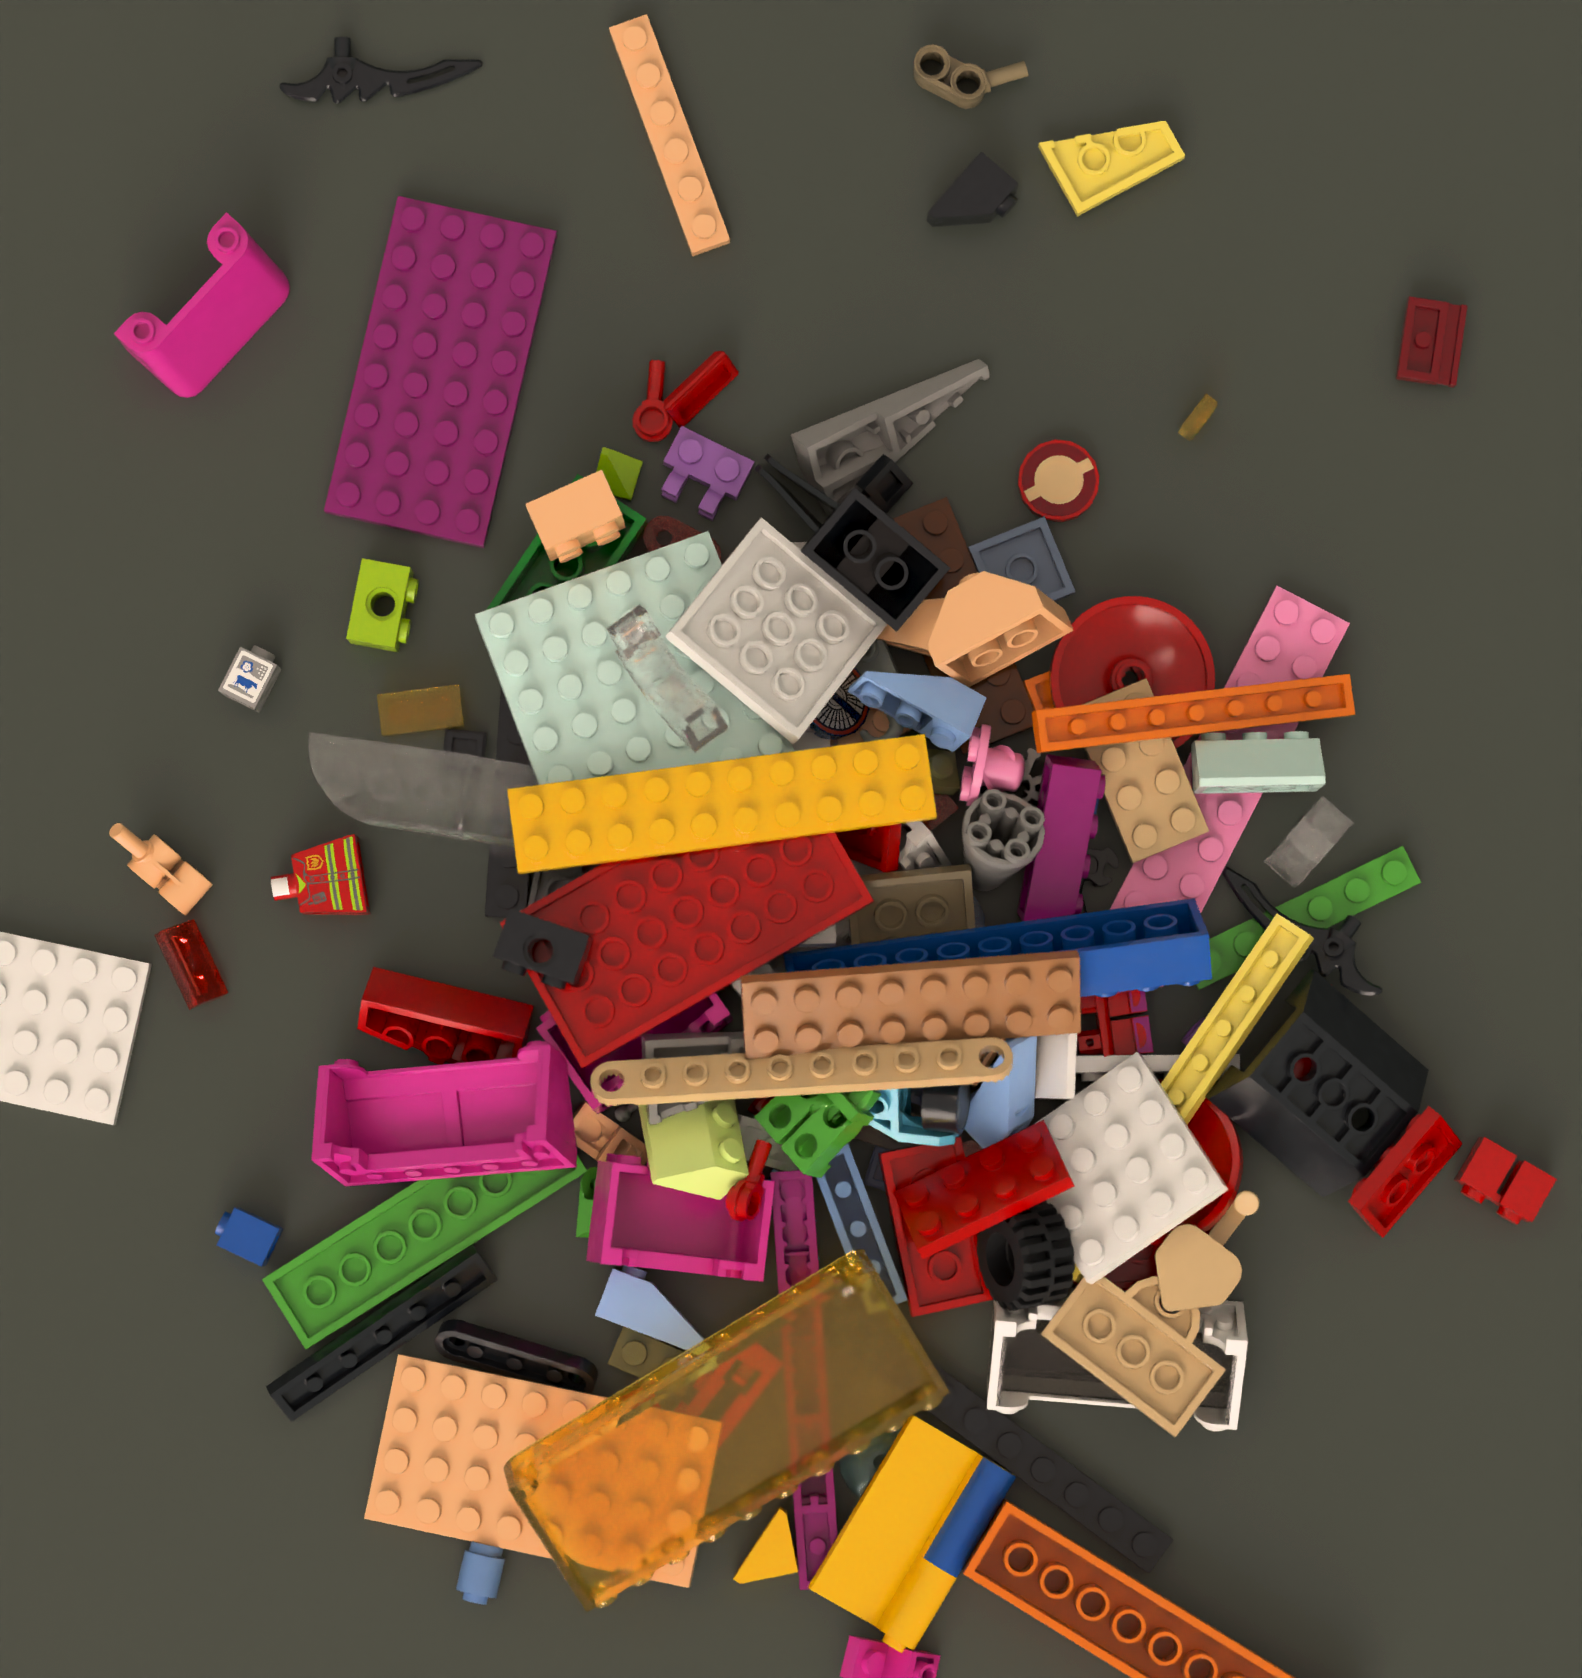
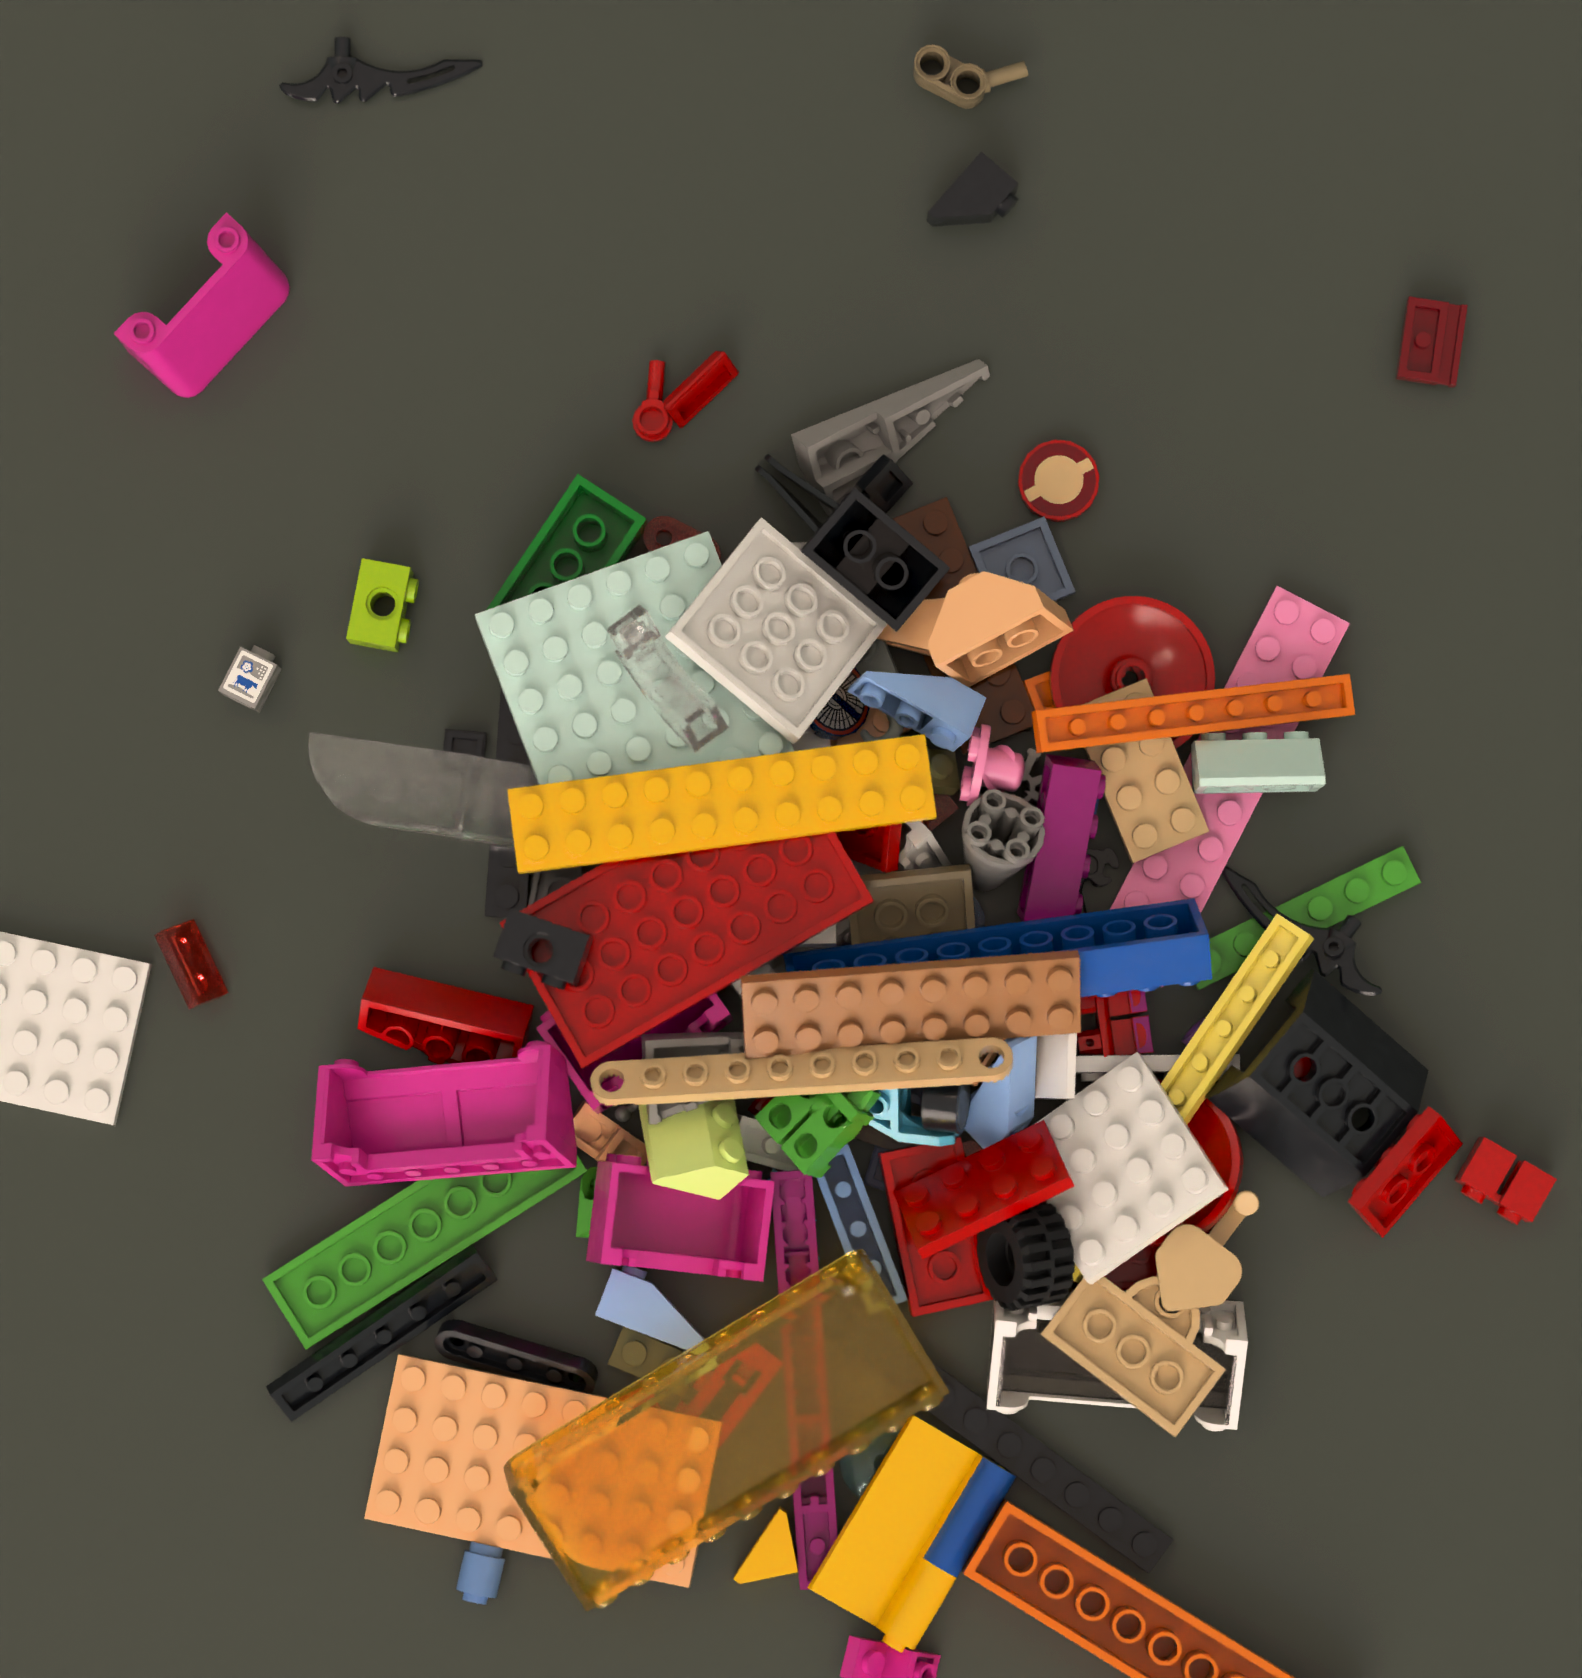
light nougat beam [109,823,213,916] -> none
blue brick [215,1207,284,1267] -> none
red torso [271,834,371,915] -> none
magenta plate [324,196,557,548] -> none
clear yellow plate [377,684,465,737] -> none
light nougat brick [525,470,626,563] -> none
lime slope [596,447,643,501] -> none
light nougat plate [609,14,730,257] -> none
medium lavender plate [661,426,755,521] -> none
red plate [726,1139,772,1222] -> none
light yellow wing [1038,120,1185,217] -> none
clear yellow tile [1178,393,1218,441] -> none
clear brick [1263,796,1354,888] -> none

